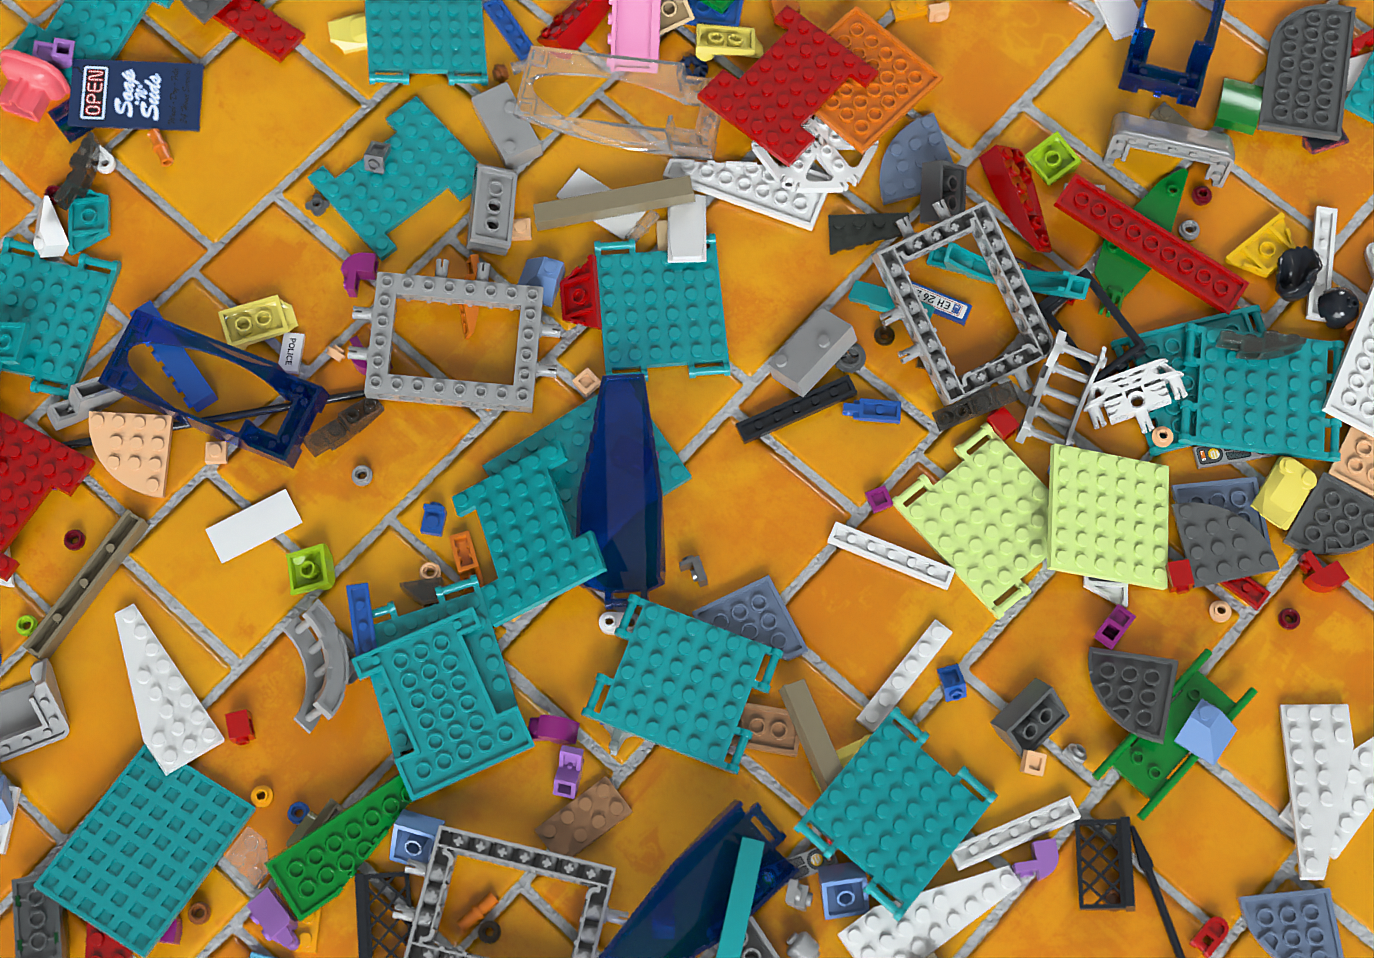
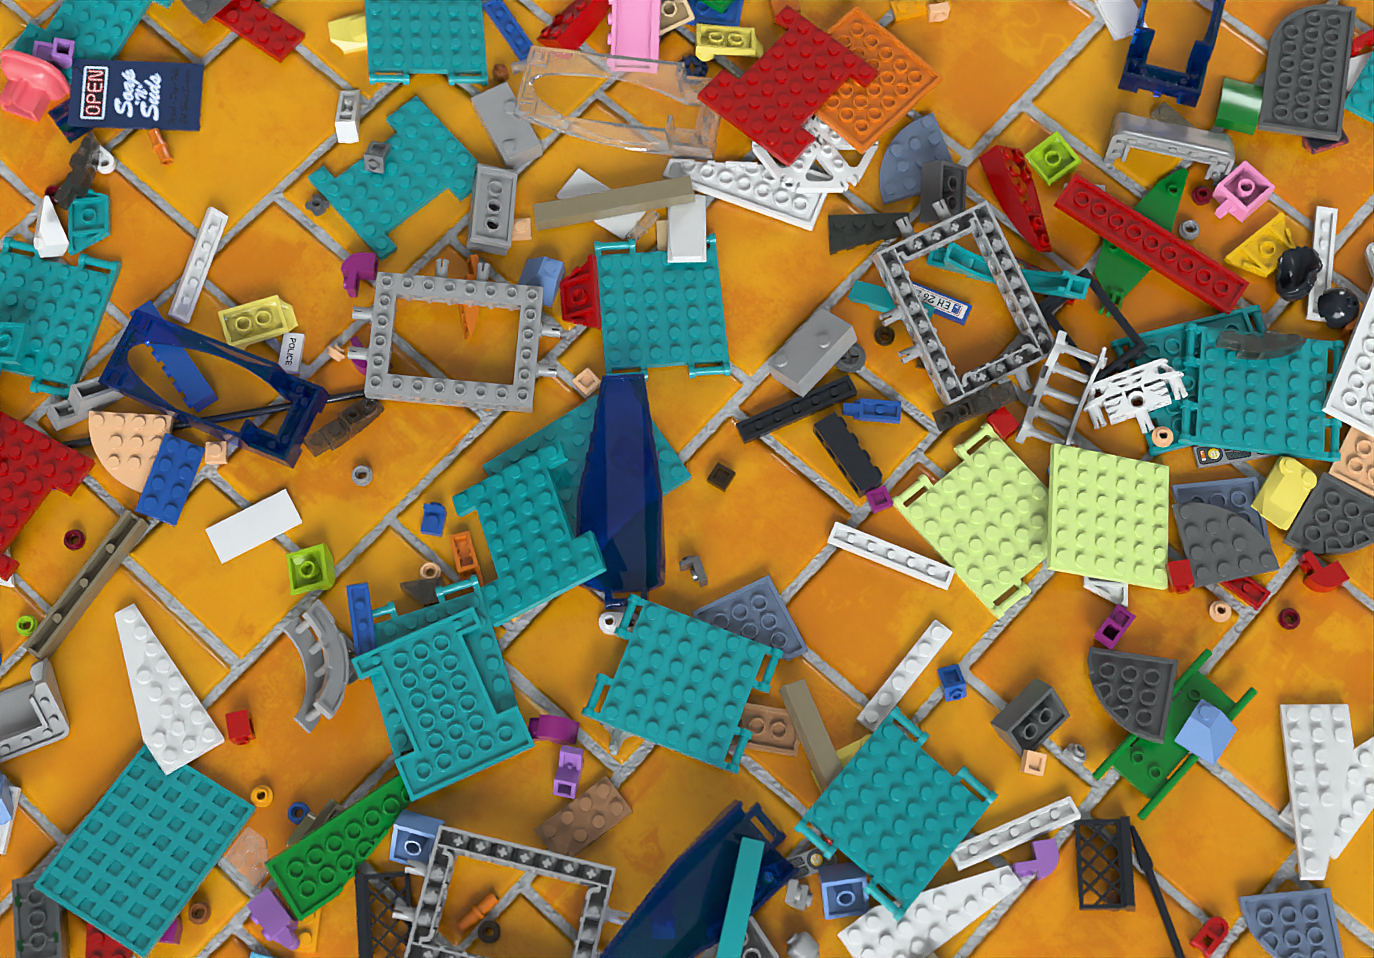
none -> blue plate [134,433,205,526]
none -> white plate [168,207,228,324]
none -> white slope [335,90,360,143]
none -> dark brown plate [707,462,736,492]
none -> black brick [813,412,883,498]
none -> bright pink hinge [1212,160,1275,223]

